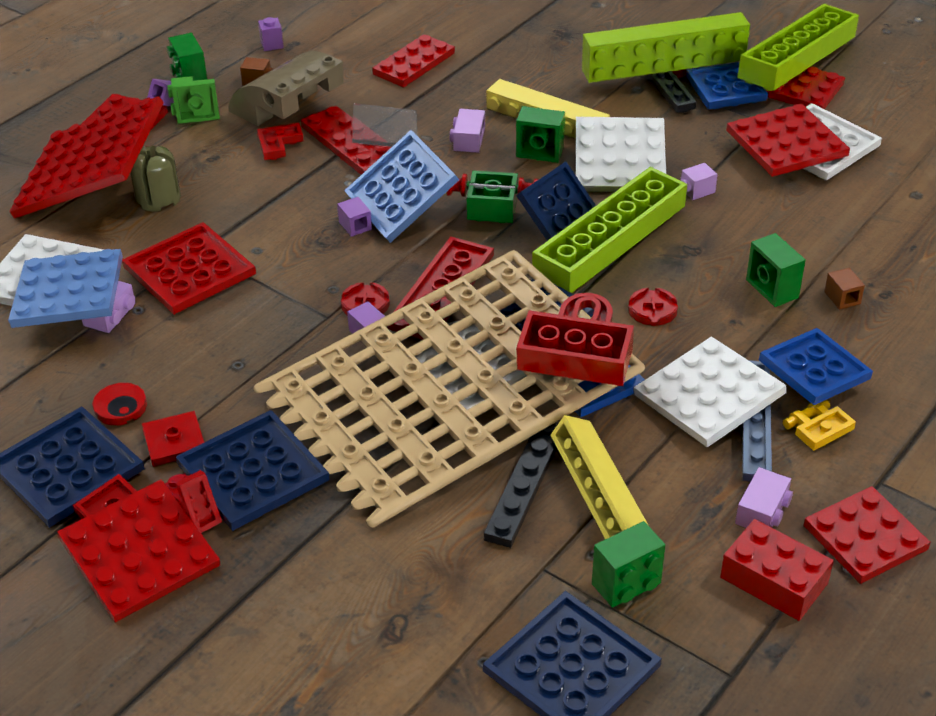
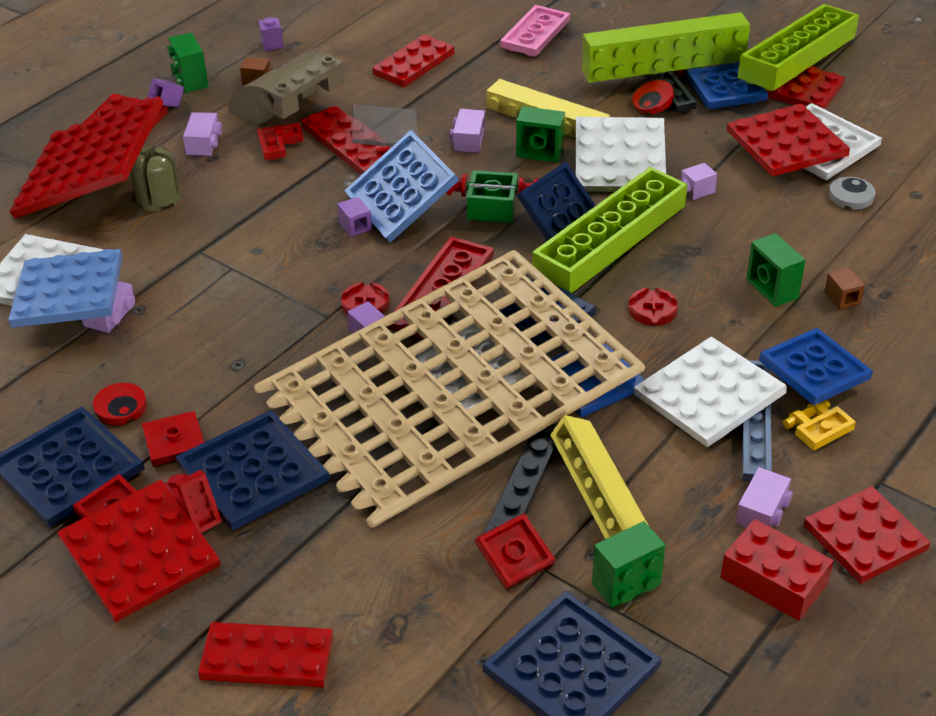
red plate [122,222,256,314] -> none
bright green plate [168,76,220,124] -> none
red brick [516,293,634,386] -> none
none -> lavender brick [183,112,222,155]
none -> red plate [198,622,333,688]
none -> red plate [474,513,556,590]
none -> bright pink plate [500,5,570,57]
none -> red tile [632,80,675,115]
none -> light grey tile [829,176,876,210]

